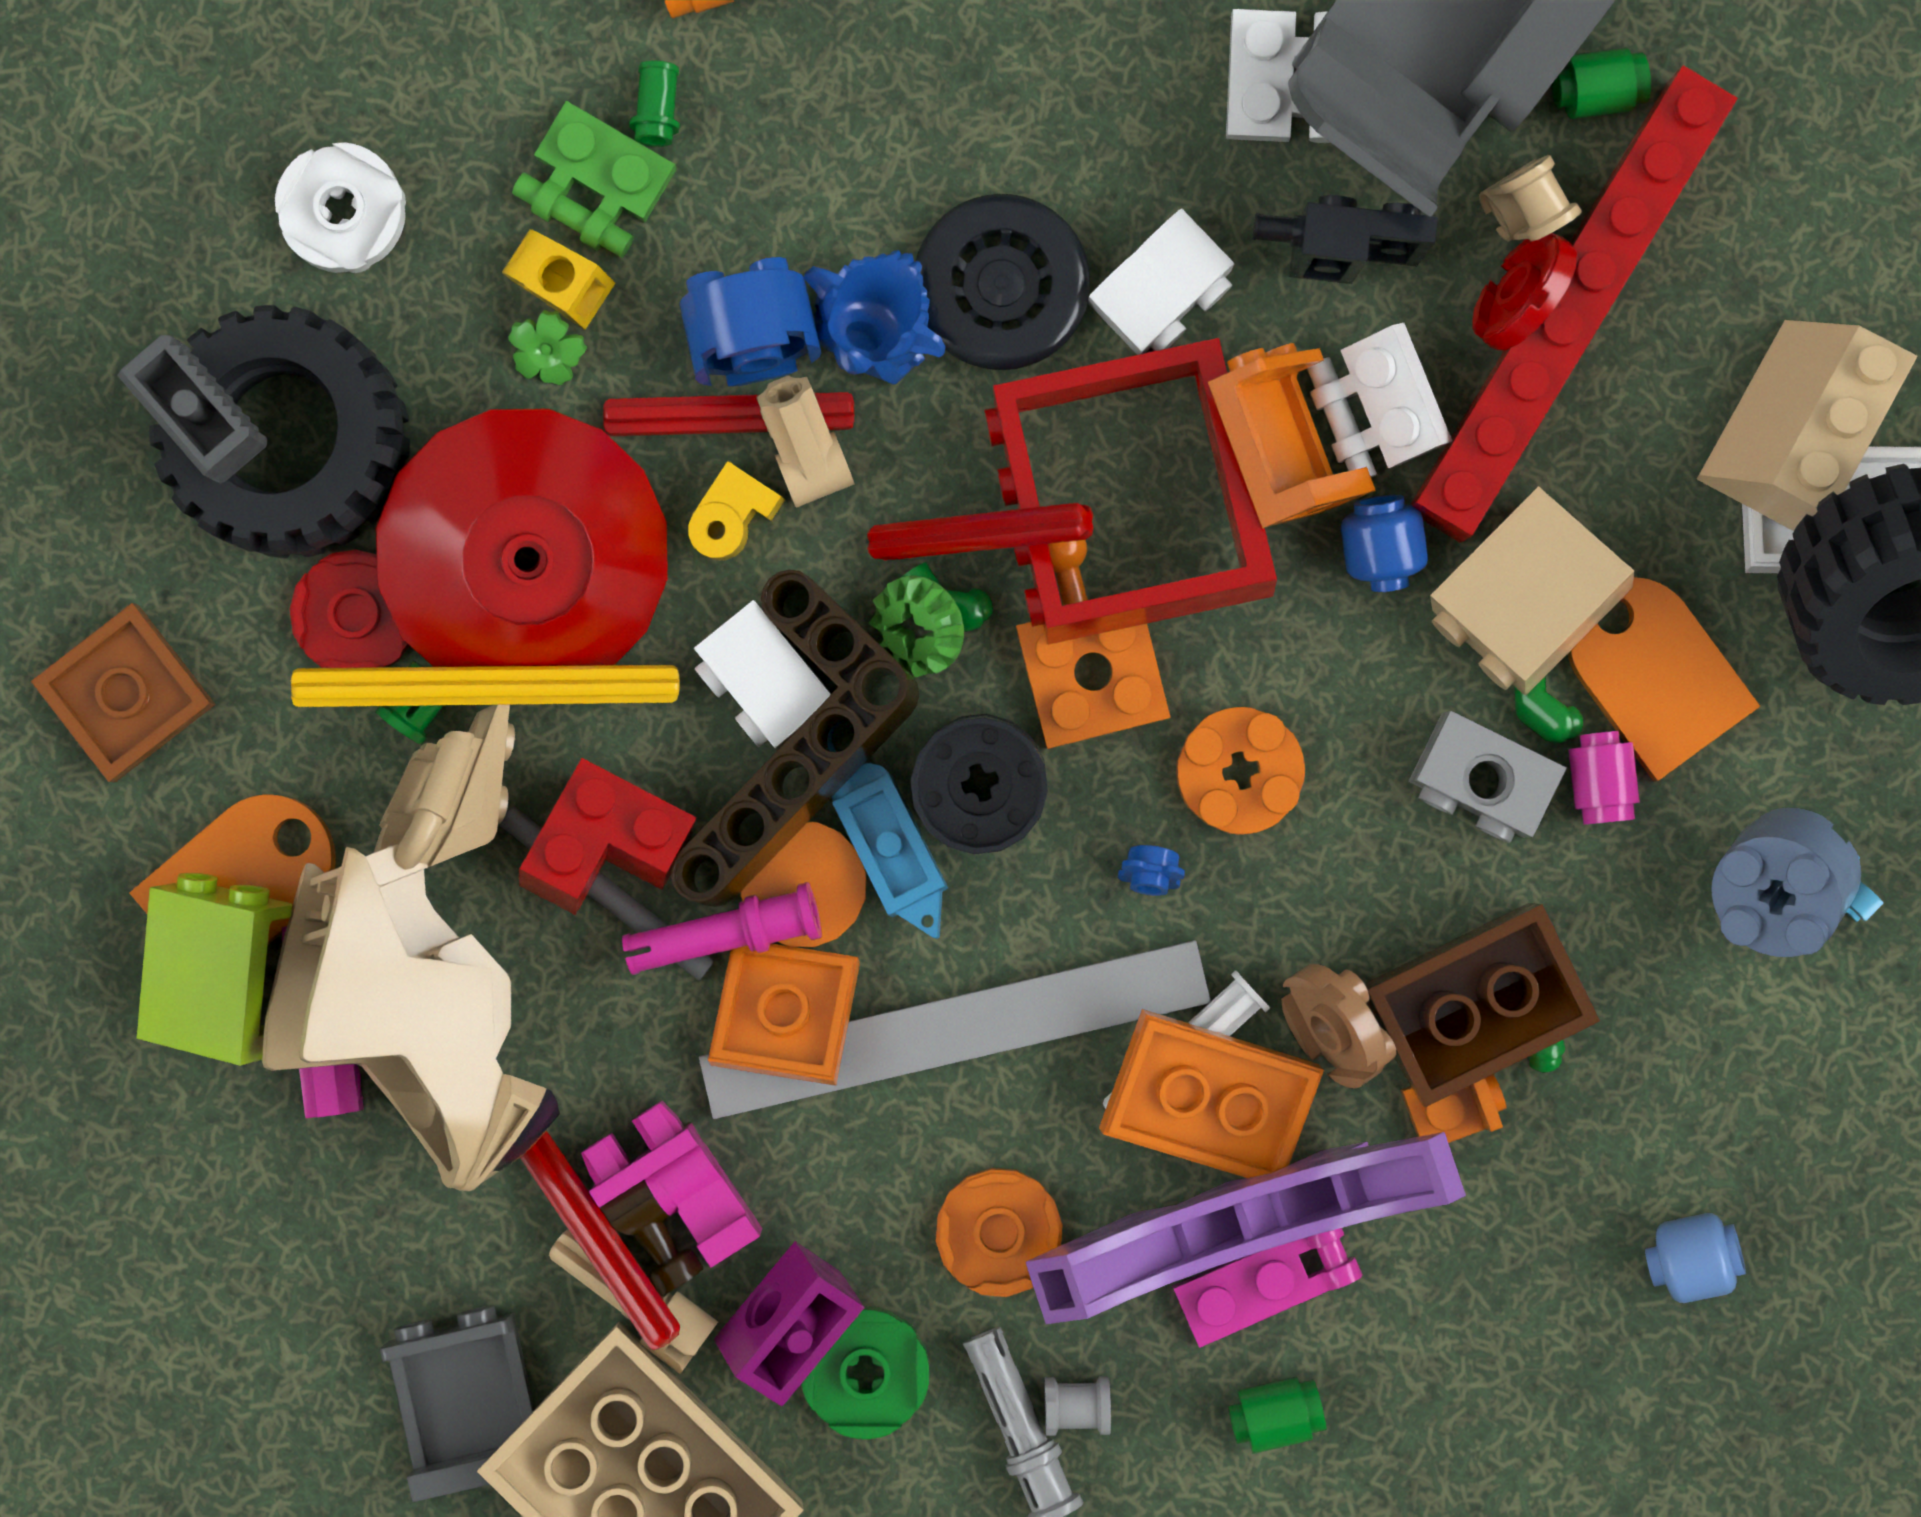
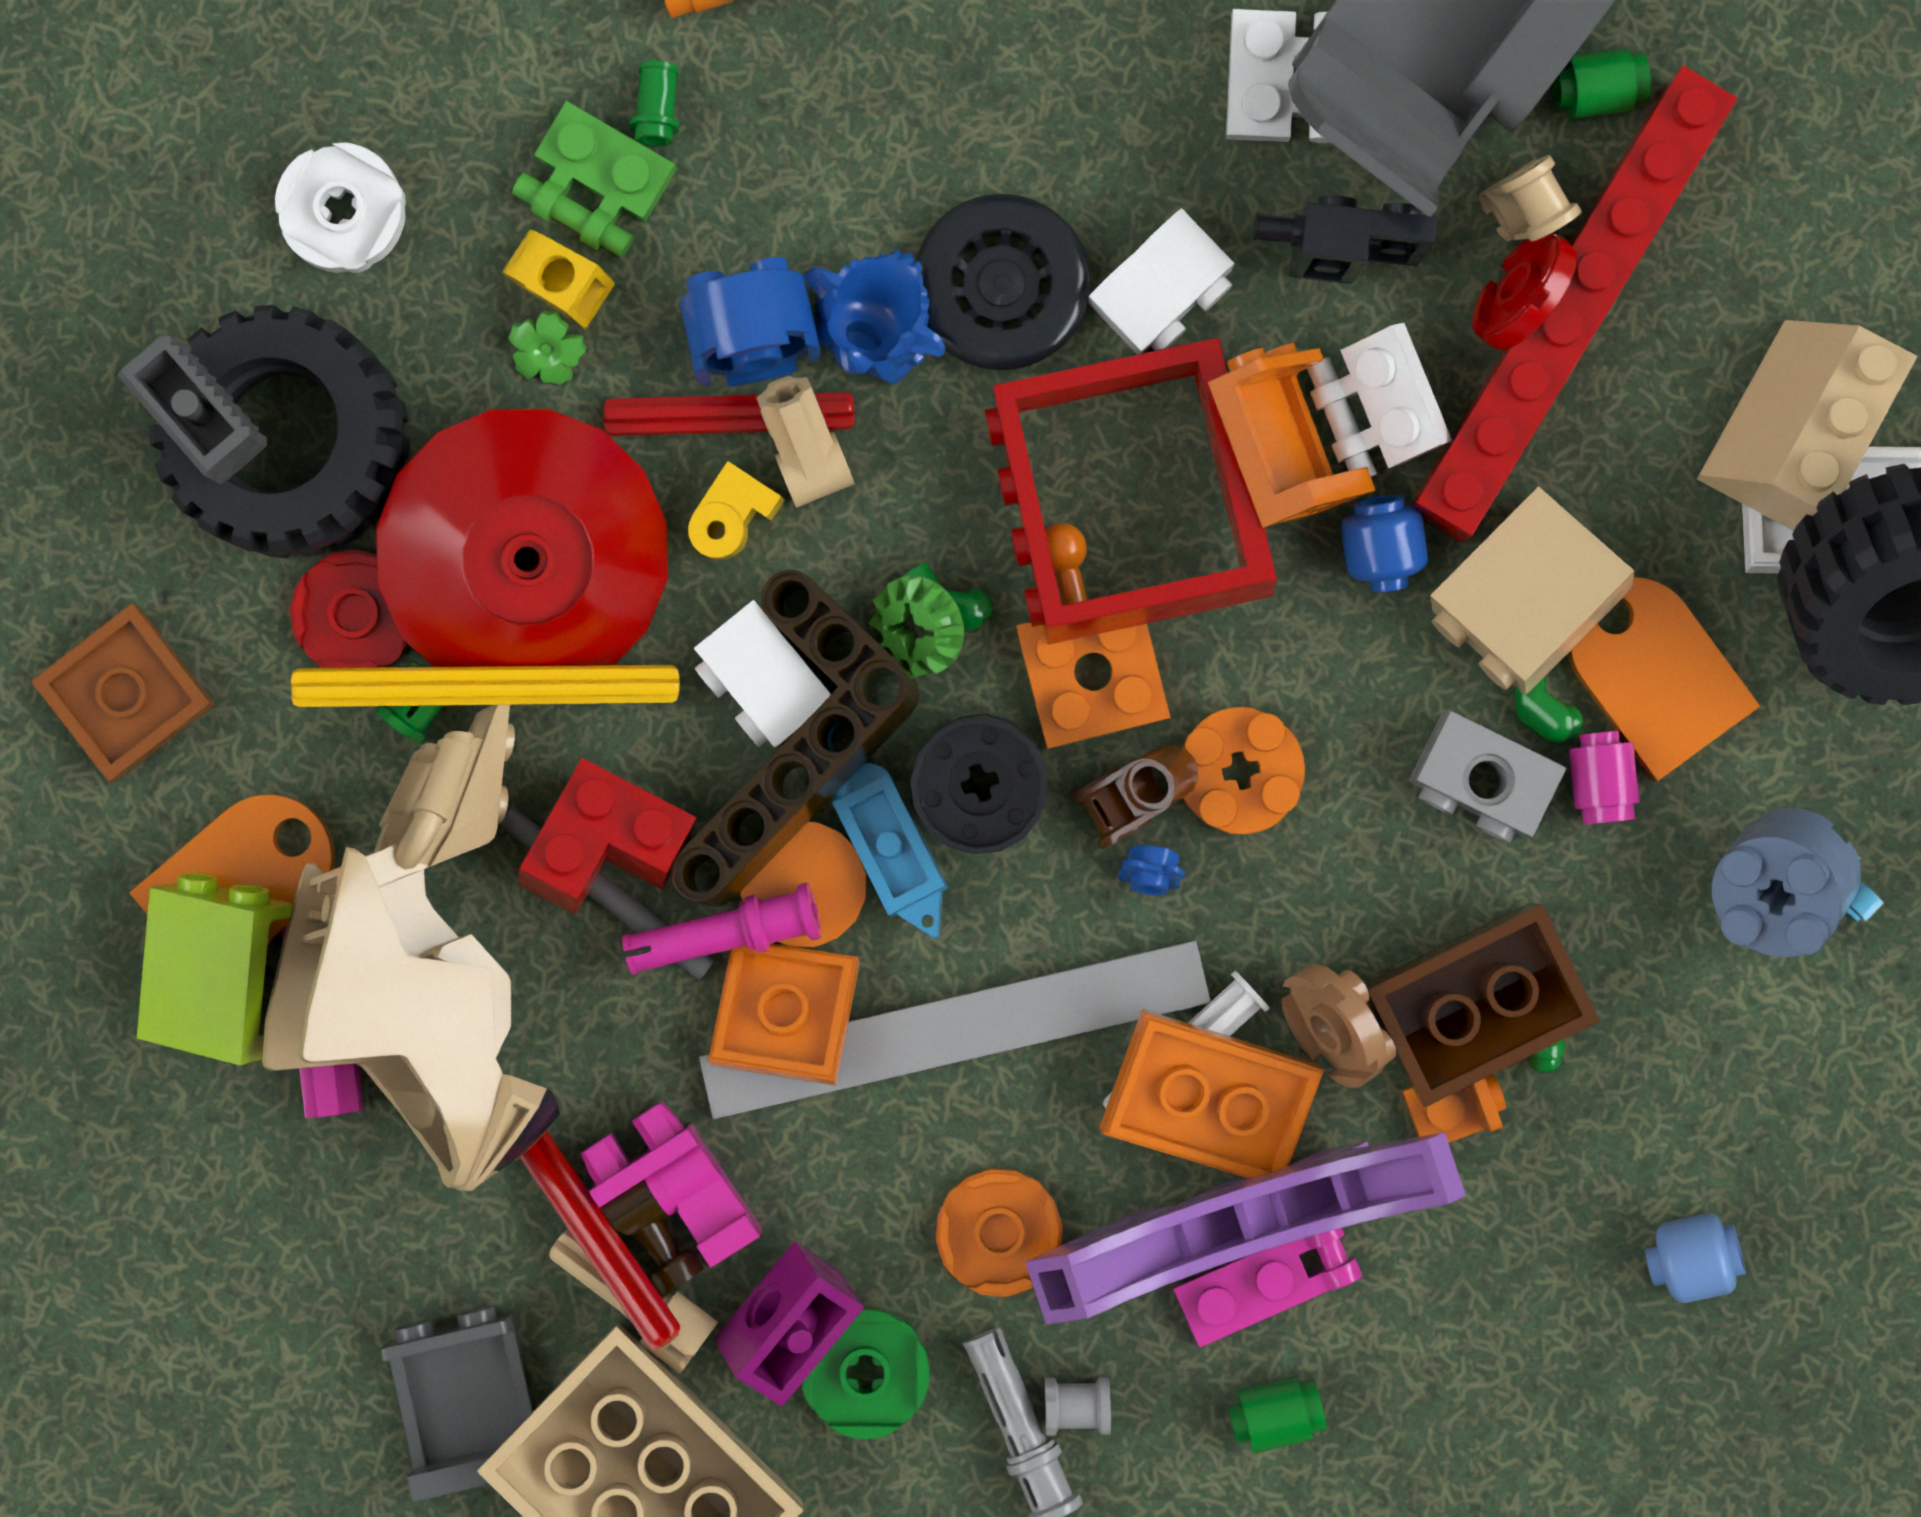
red axle [867,503,1094,561] -> none
none -> reddish brown piece [1070,744,1198,850]

